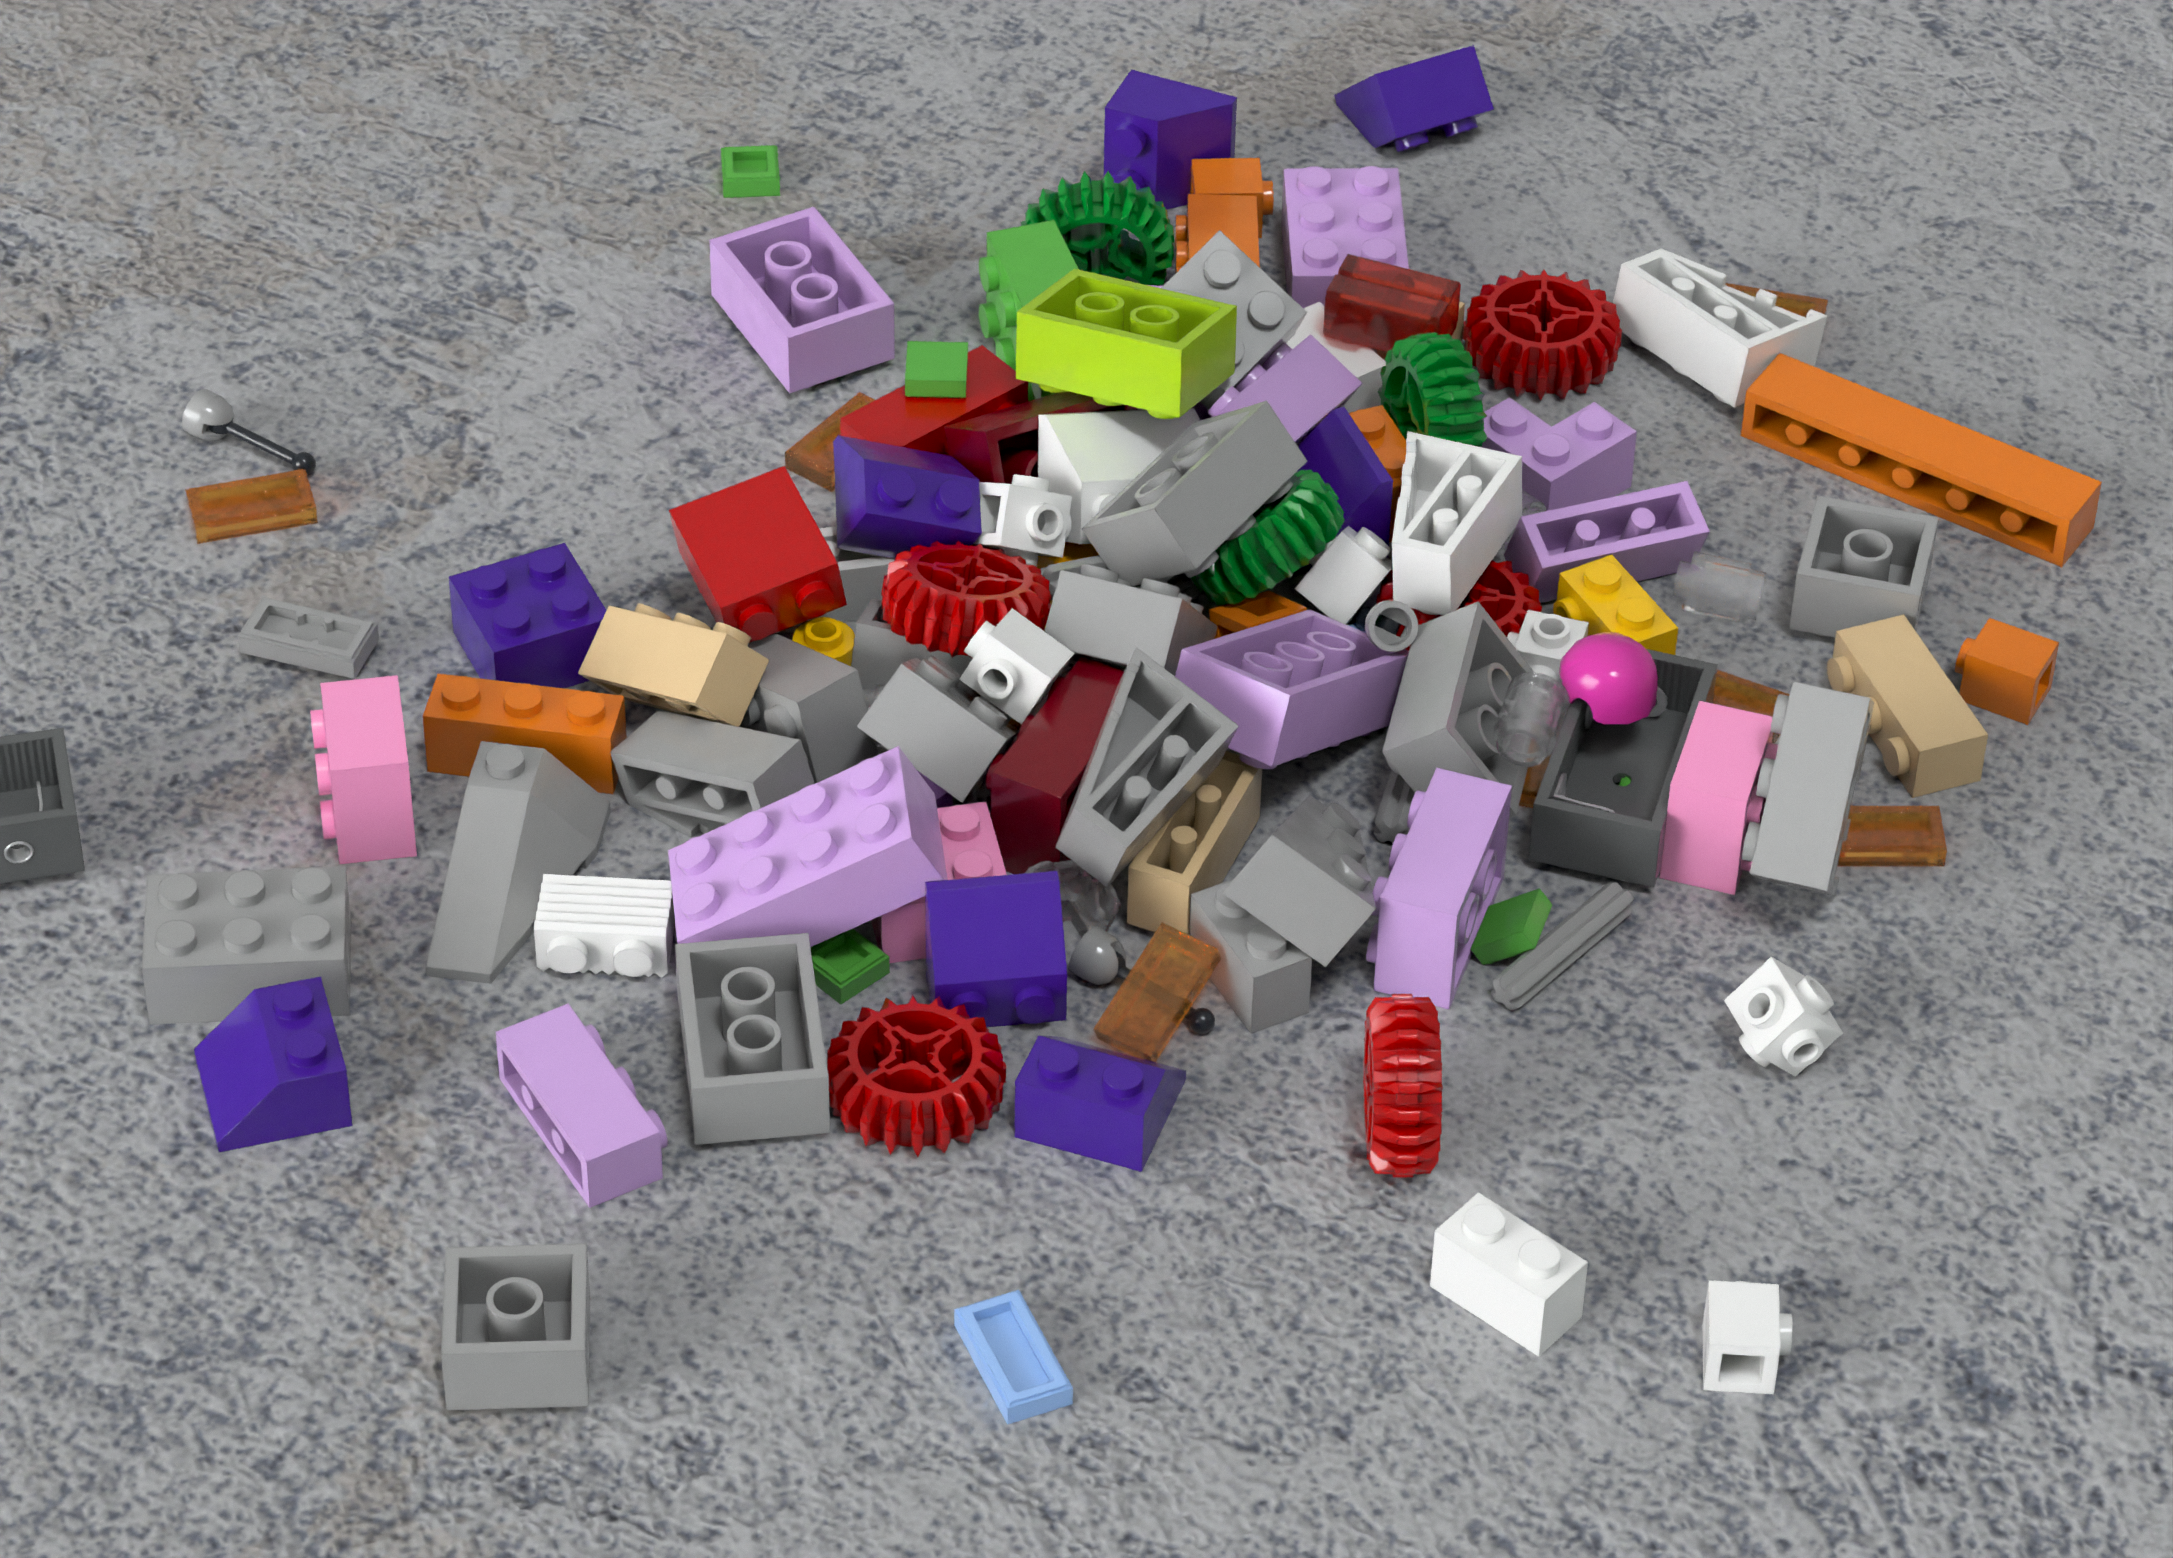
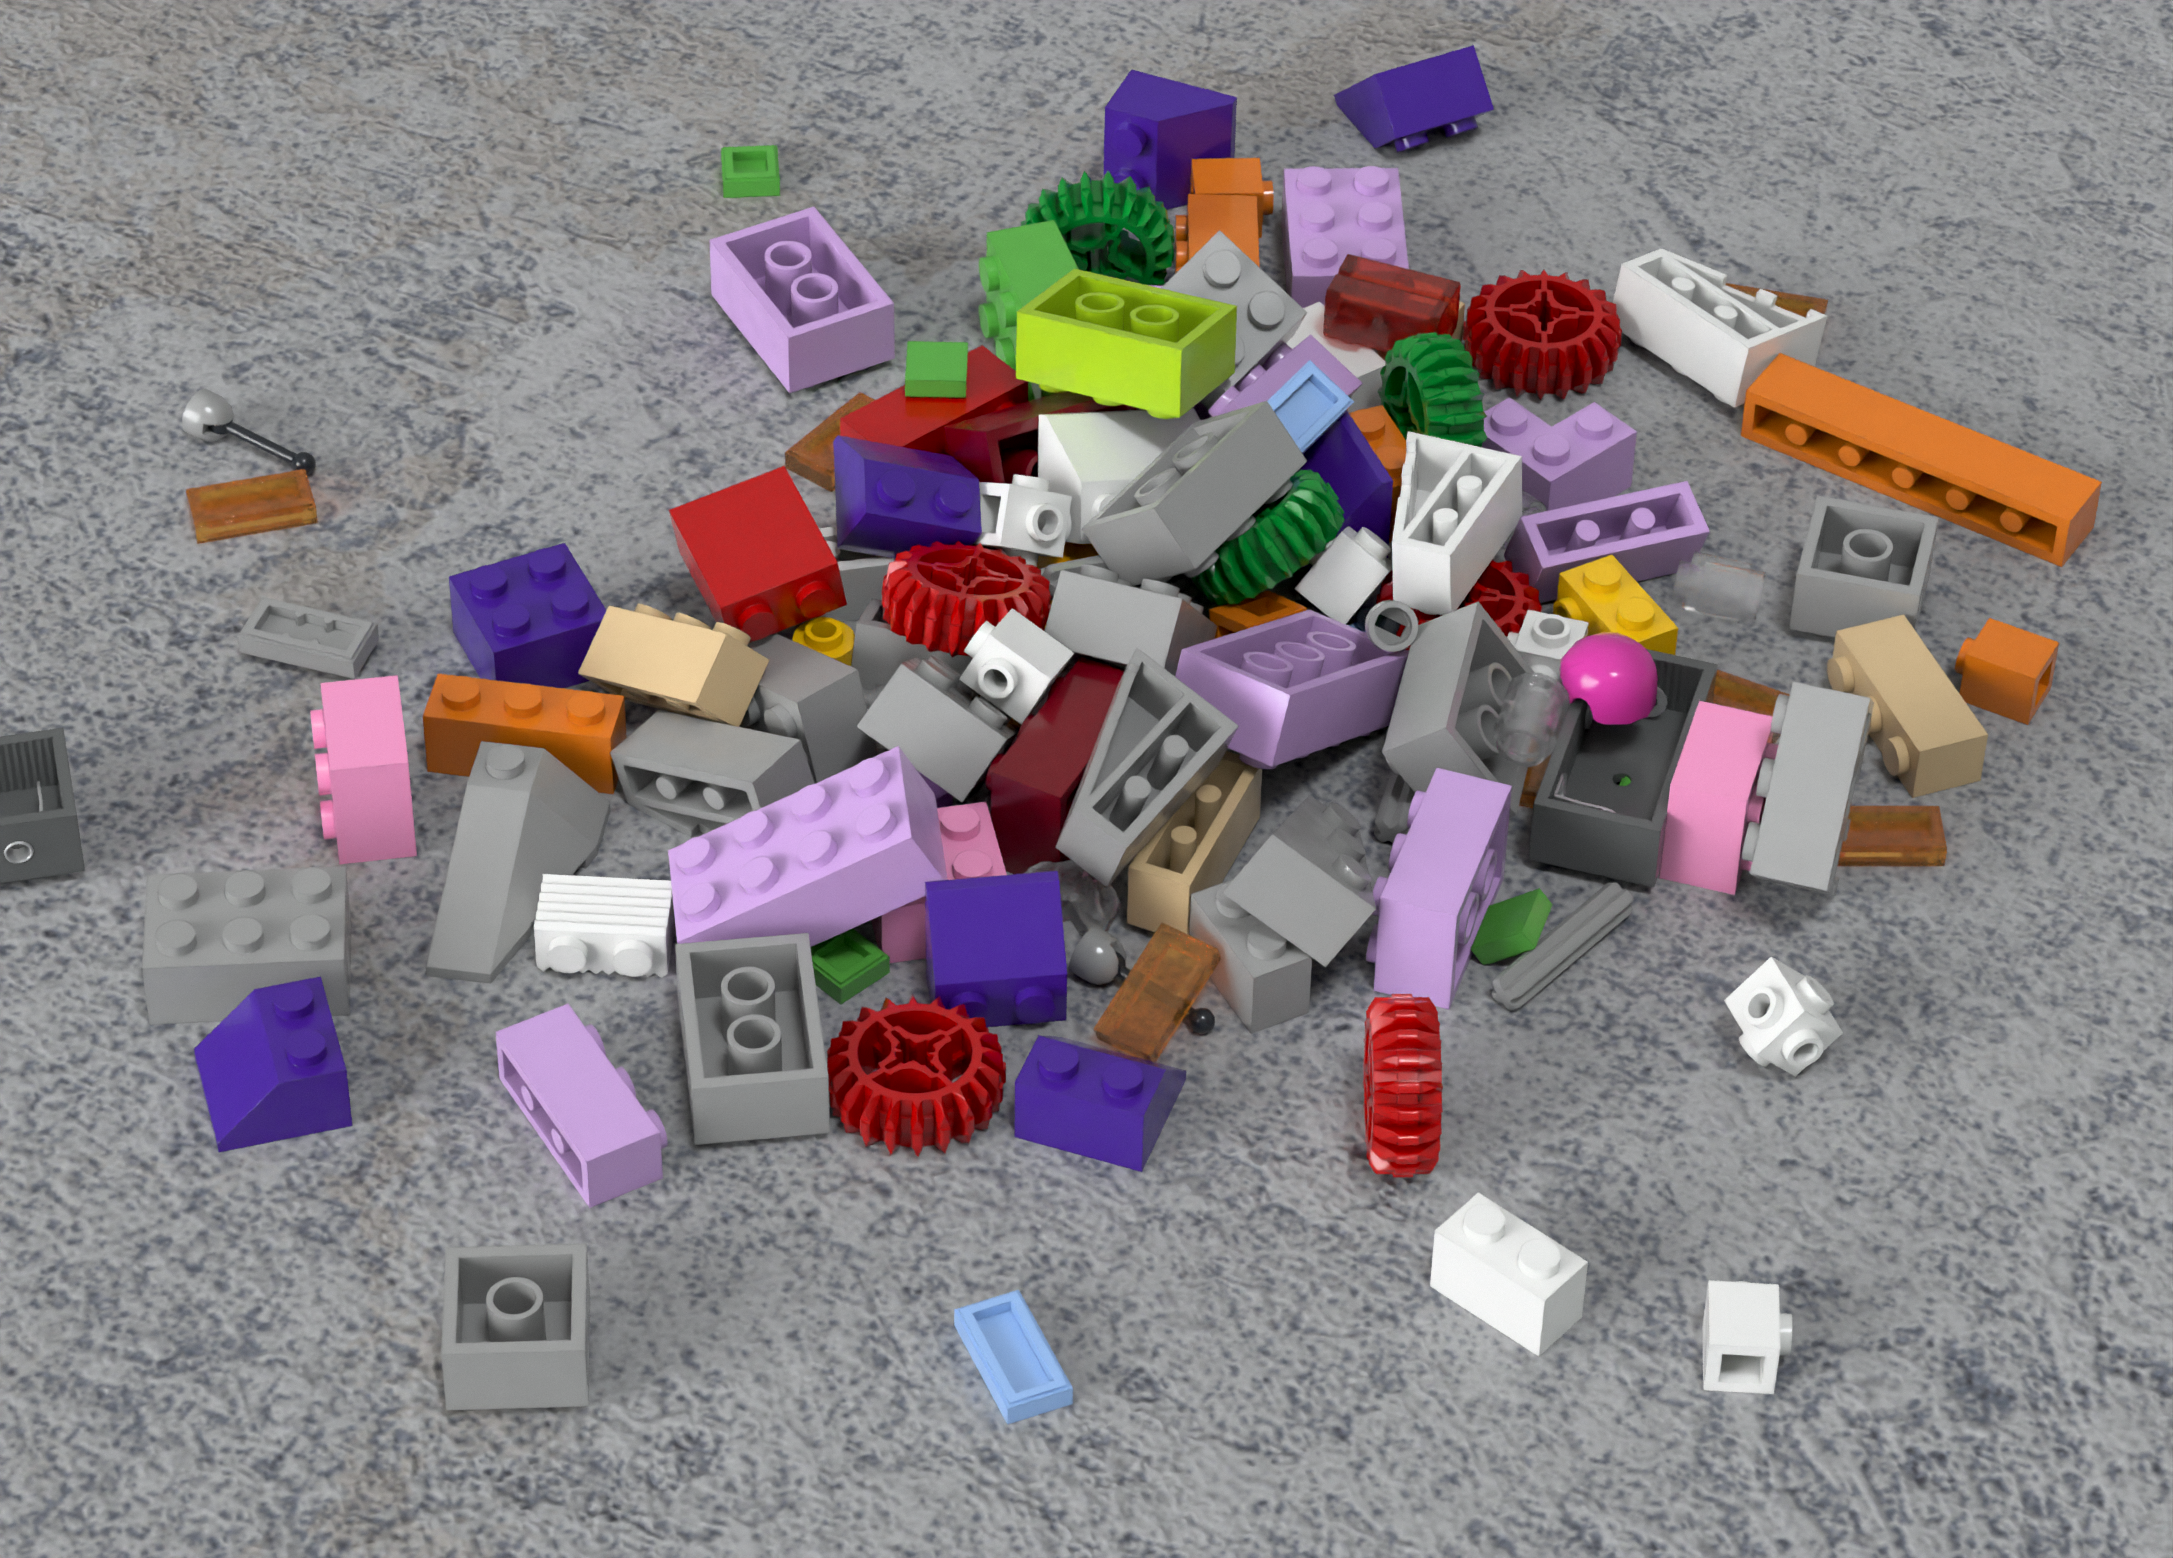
none -> light blue tile [1267,360,1354,454]

